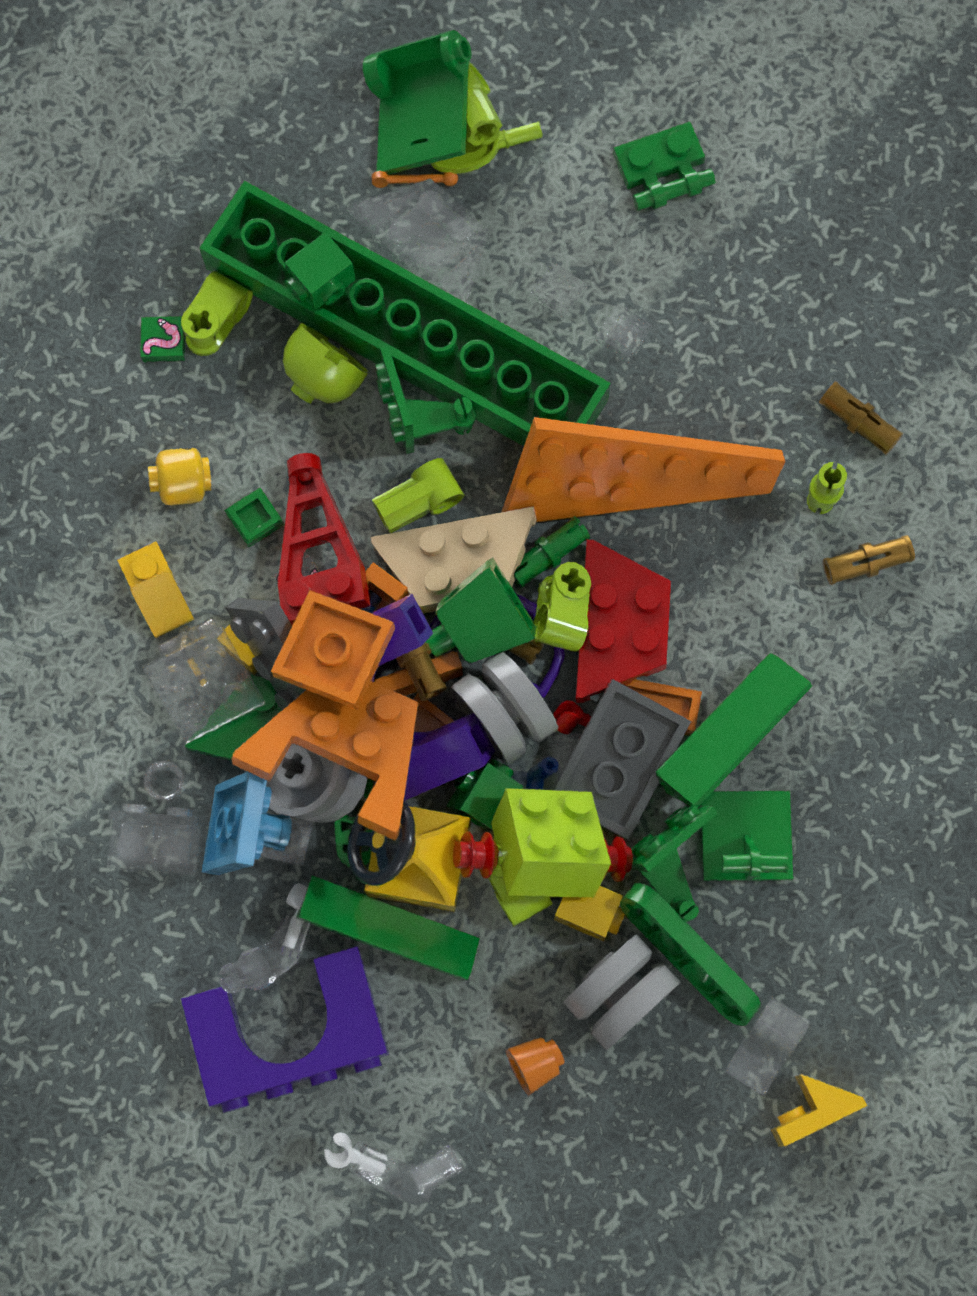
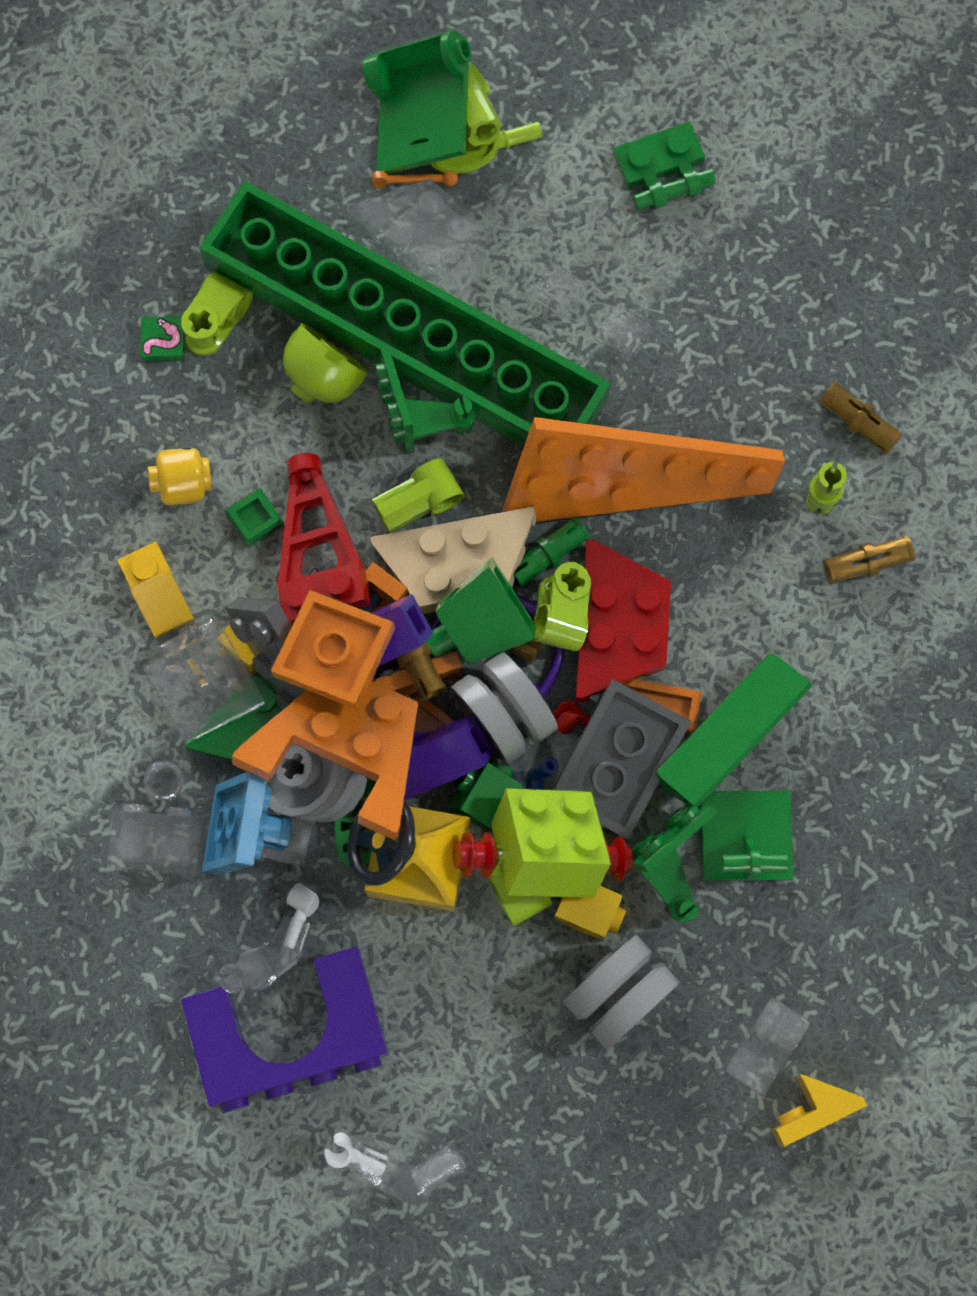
green brick [284,232,355,311] -> none
green slope [296,875,480,981] -> none
orange hat [506,1037,565,1096] -> none
green beam [620,883,761,1026] -> none

